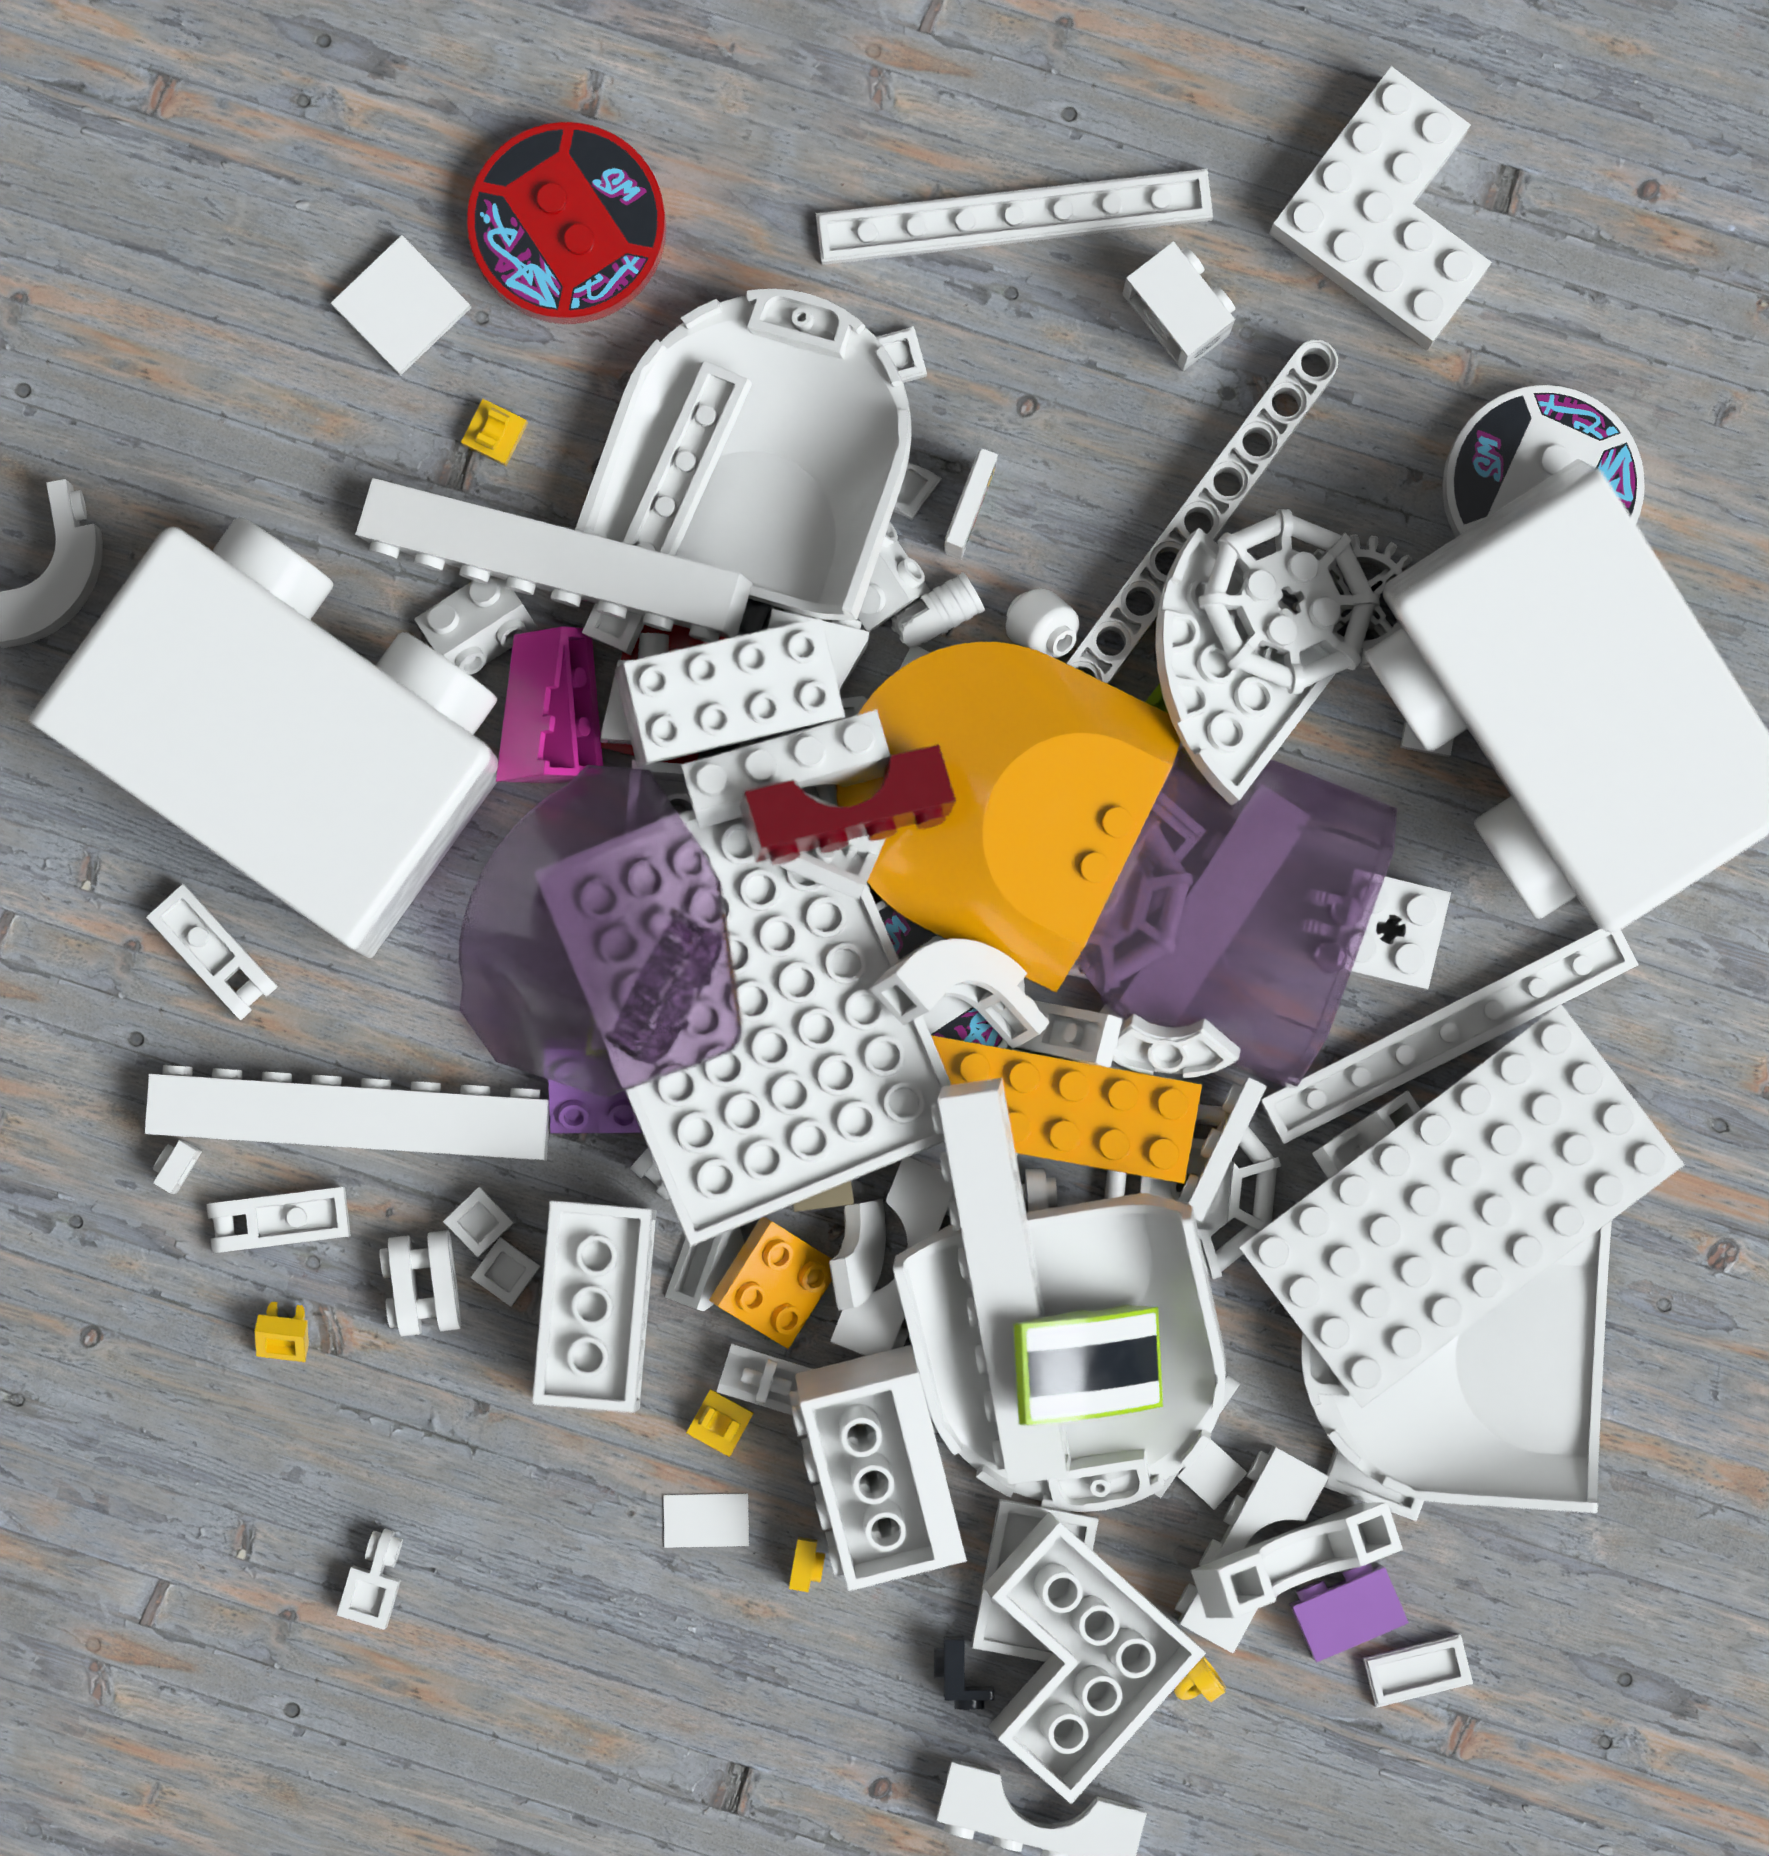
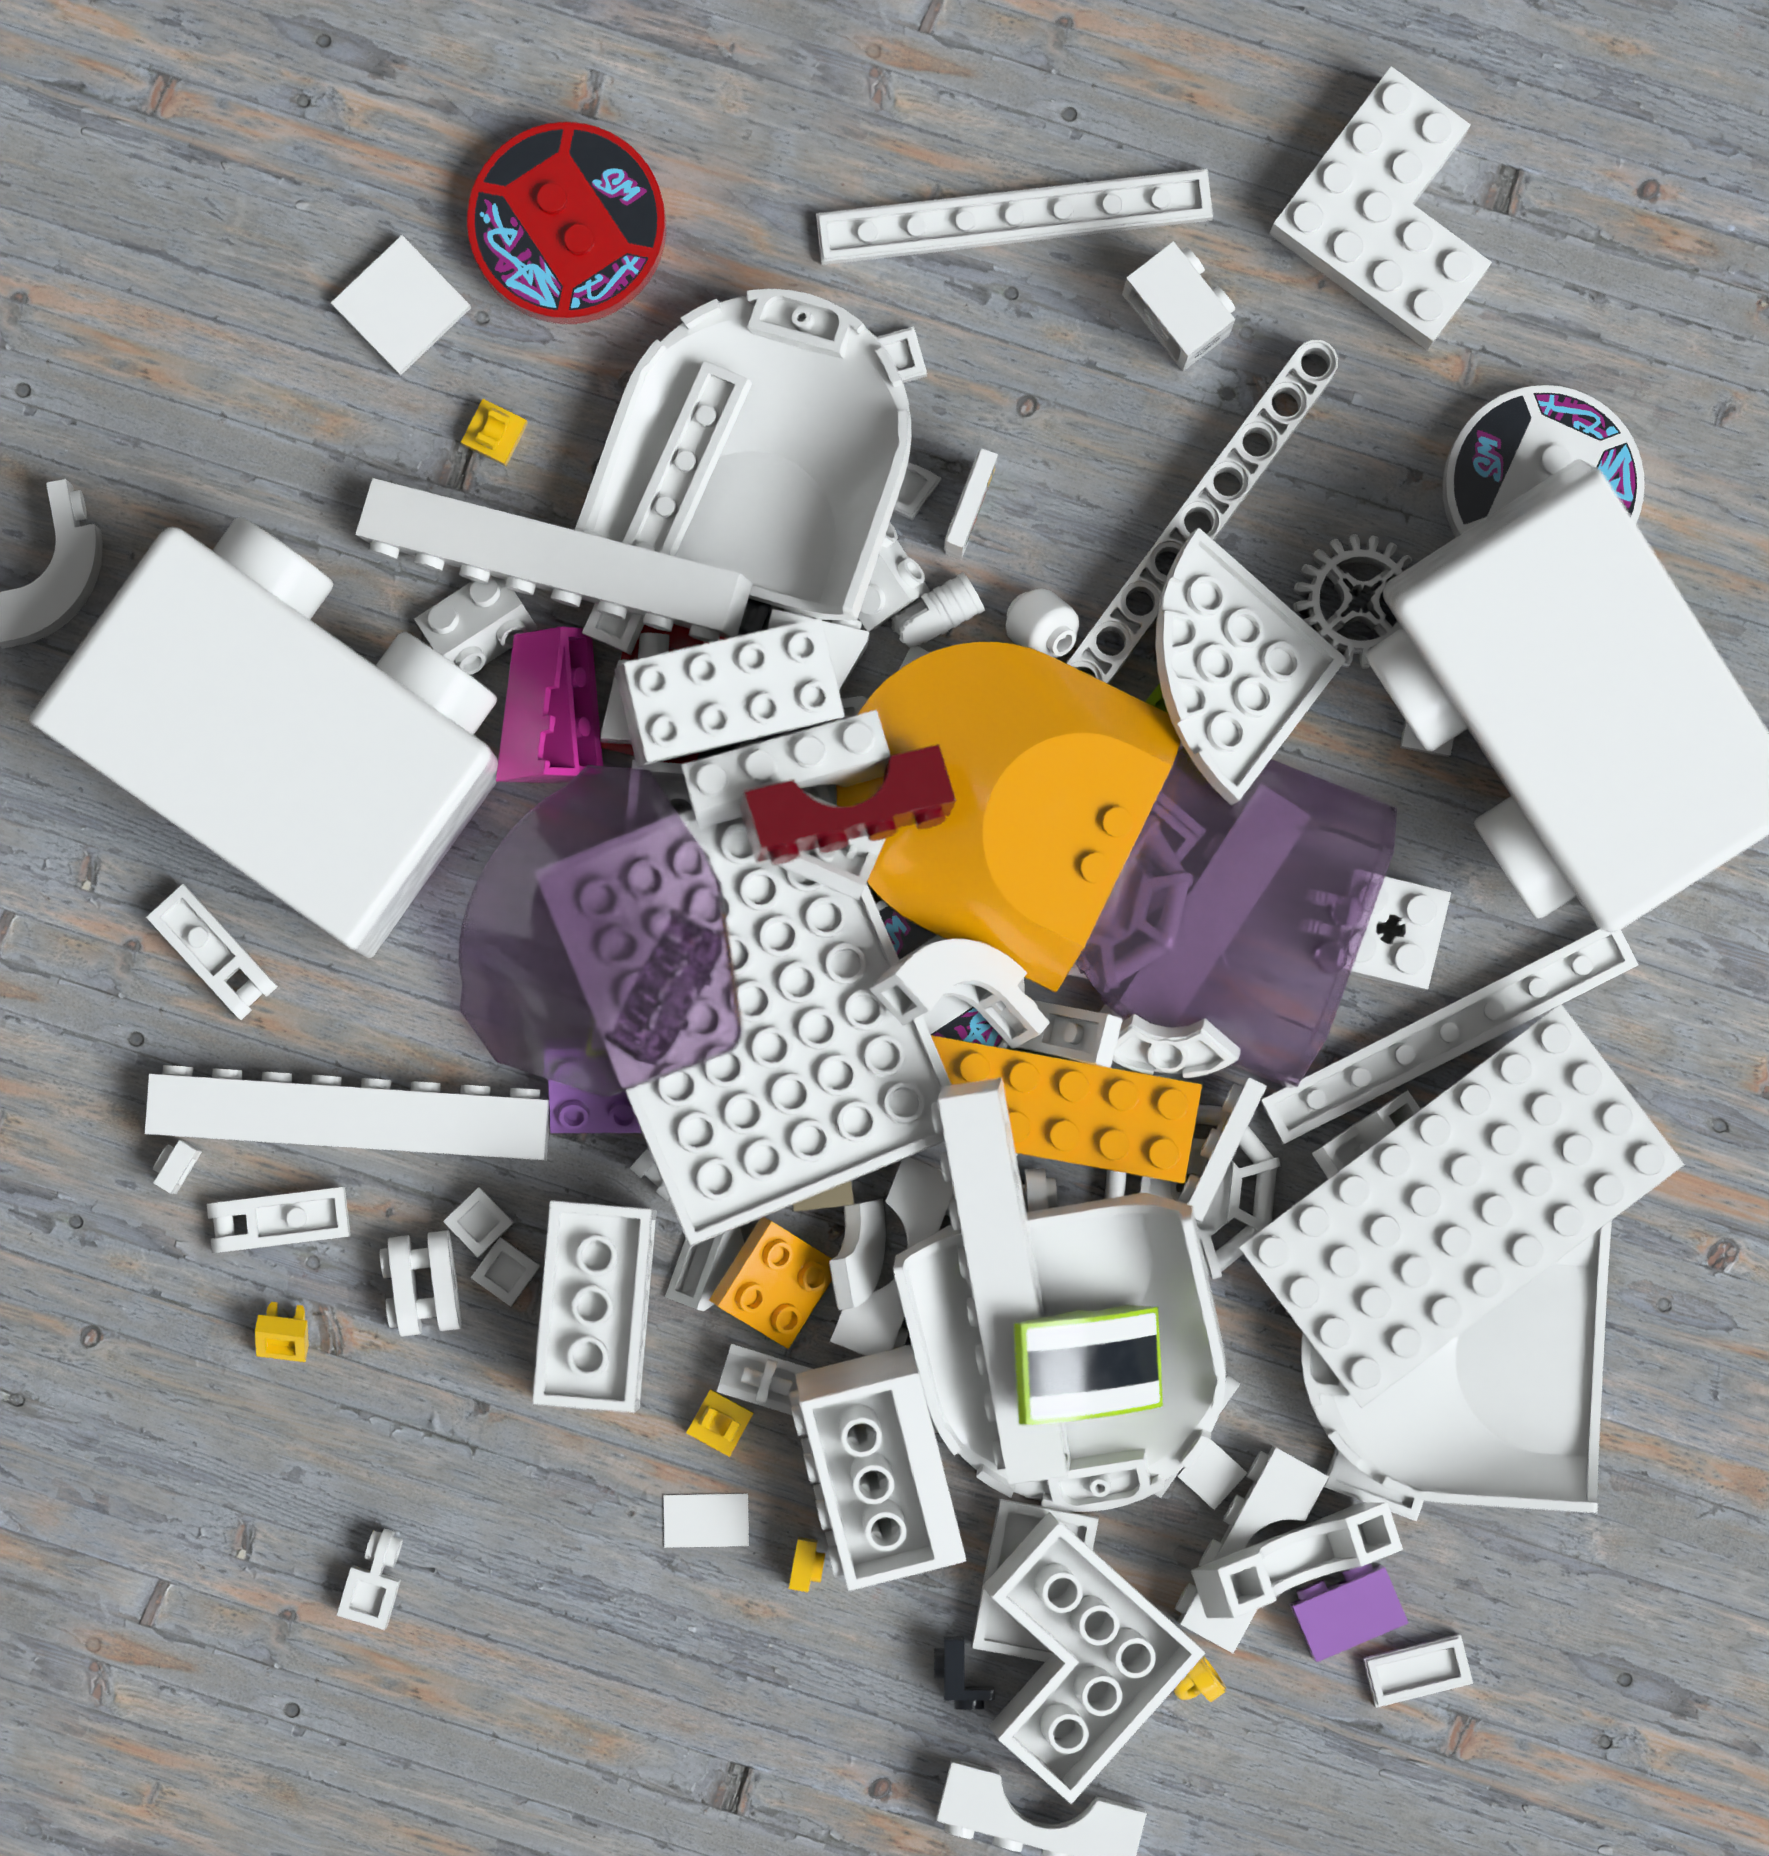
white plate [1199,509,1380,694] -> none

